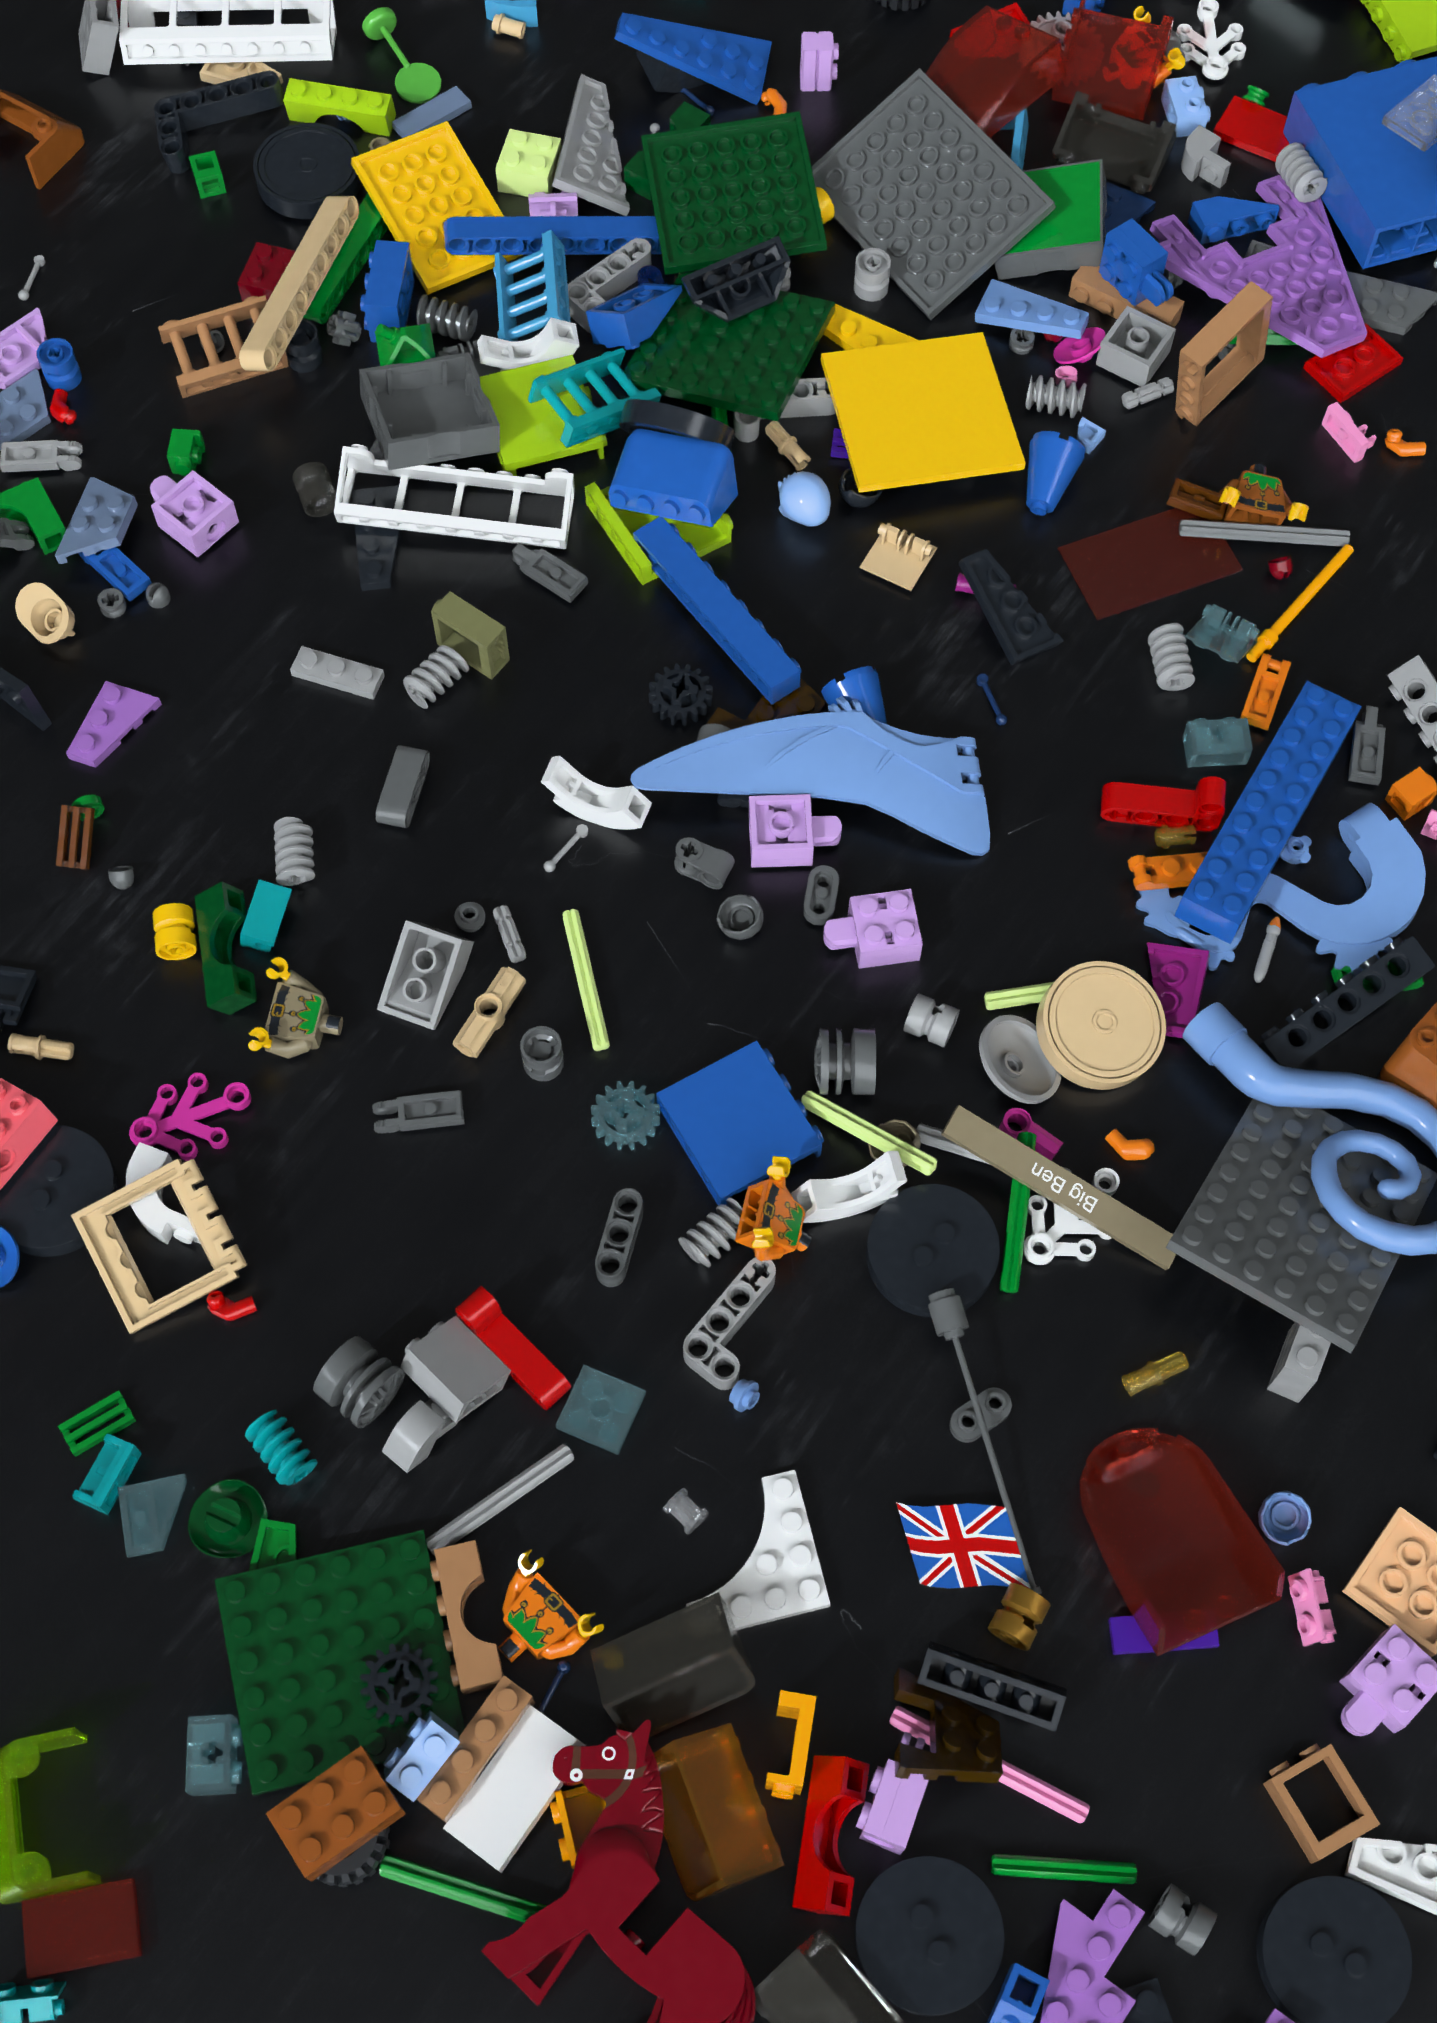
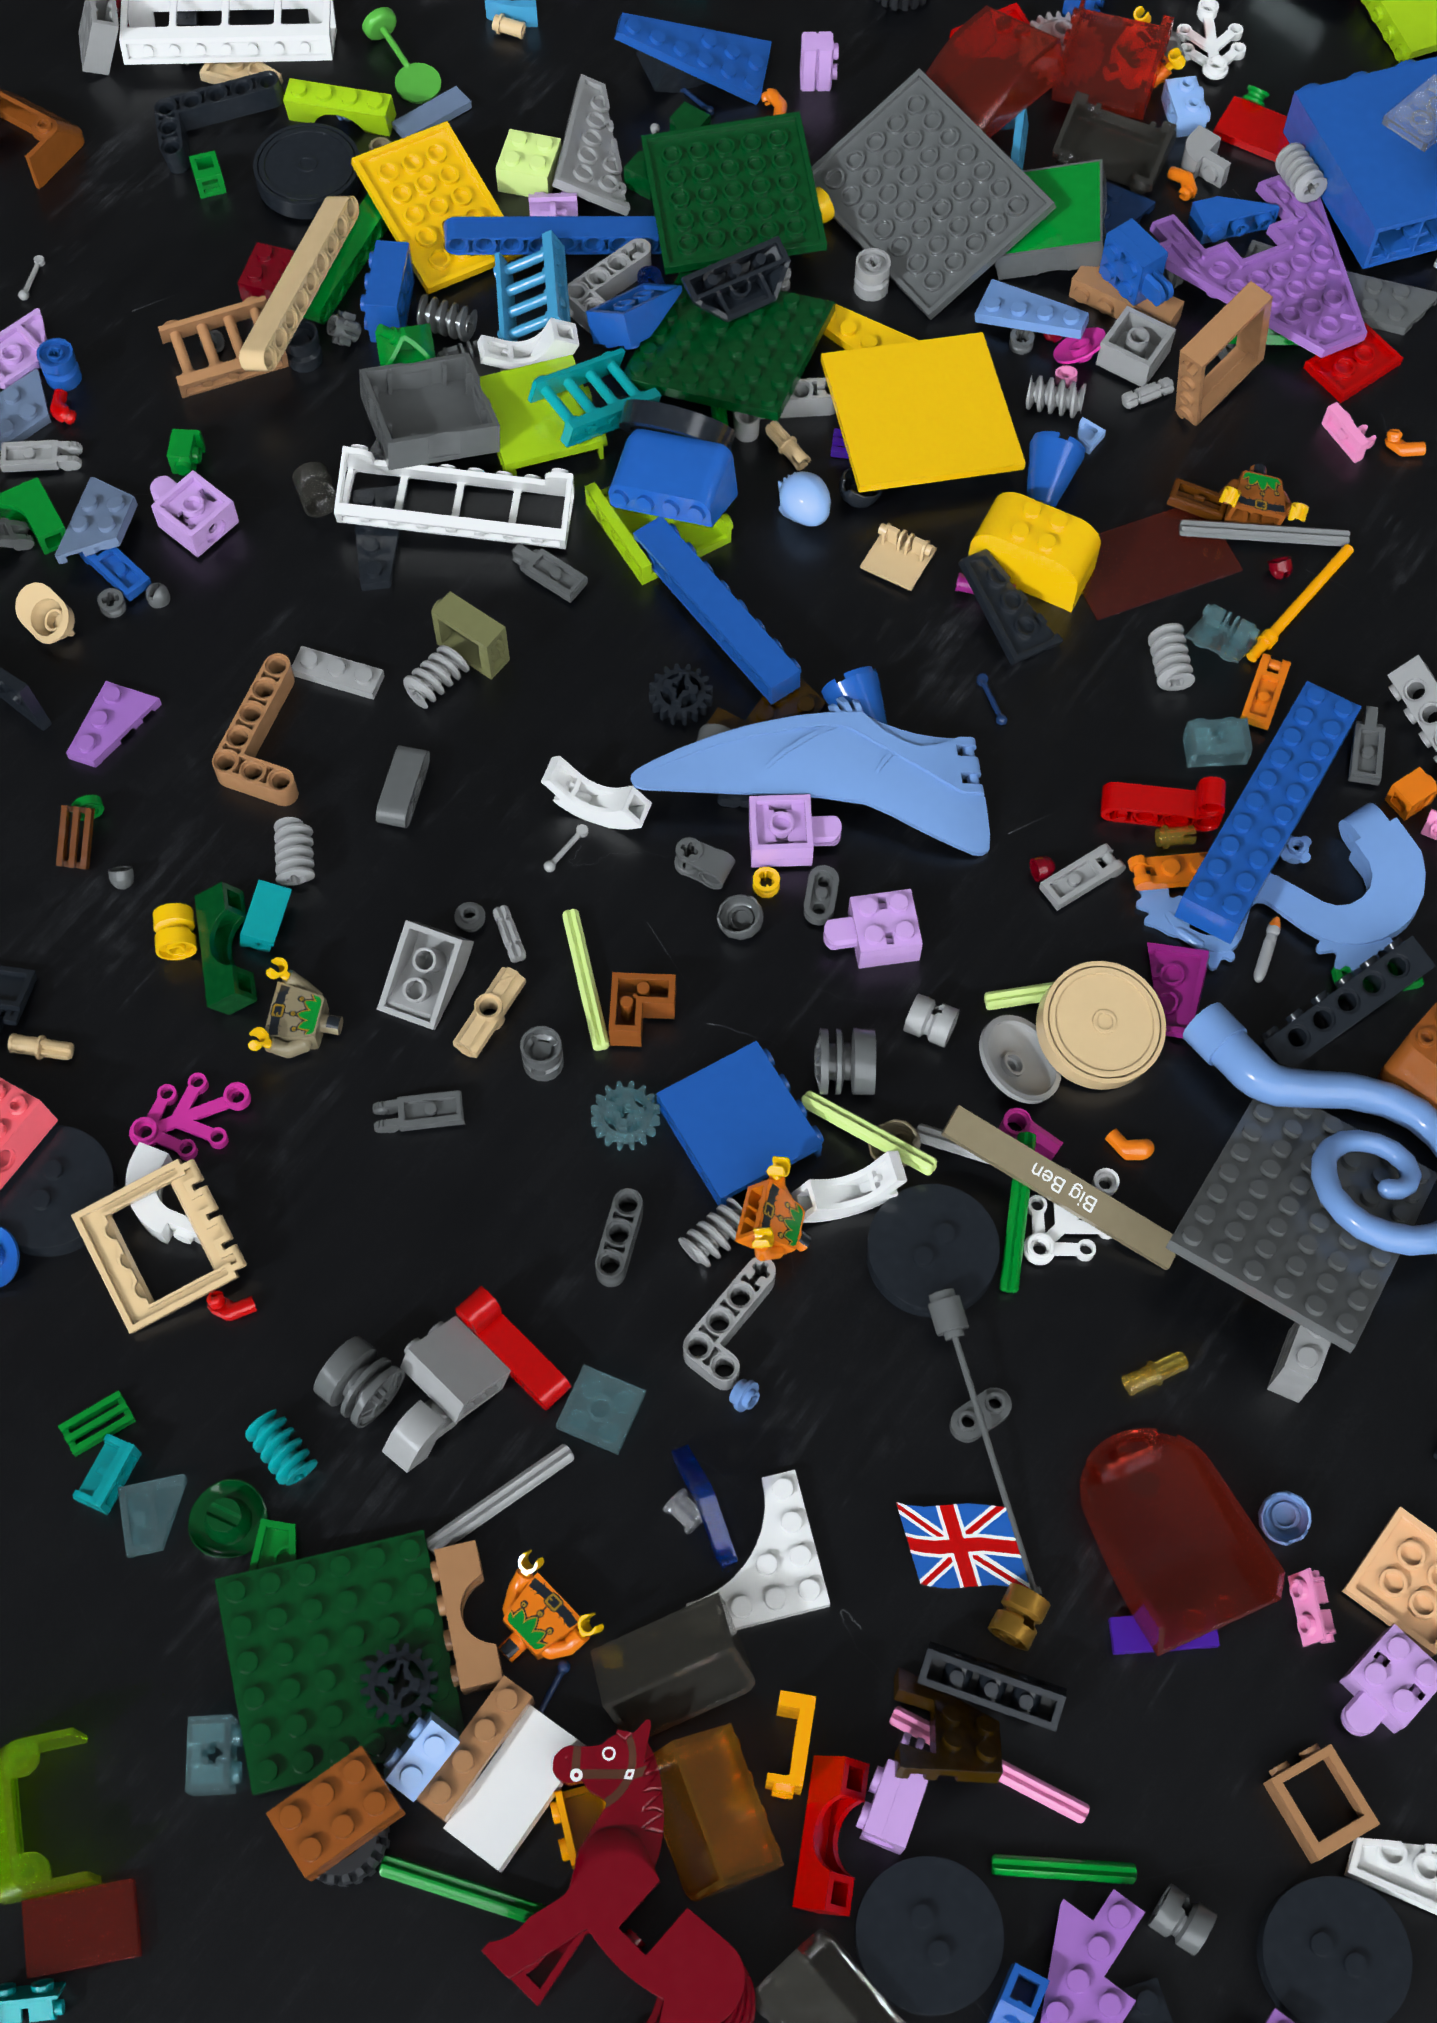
none -> medium nougat beam [212,653,299,806]
none -> dark orange brick [609,972,676,1047]
none -> clear blue beam [671,1445,738,1569]
none -> yellow bush [752,867,780,898]
none -> yellow brick [968,492,1101,612]
none -> dark red hinge [1030,856,1055,882]
none -> light grey plate [1039,843,1126,911]
none -> orange arm [1167,166,1198,201]

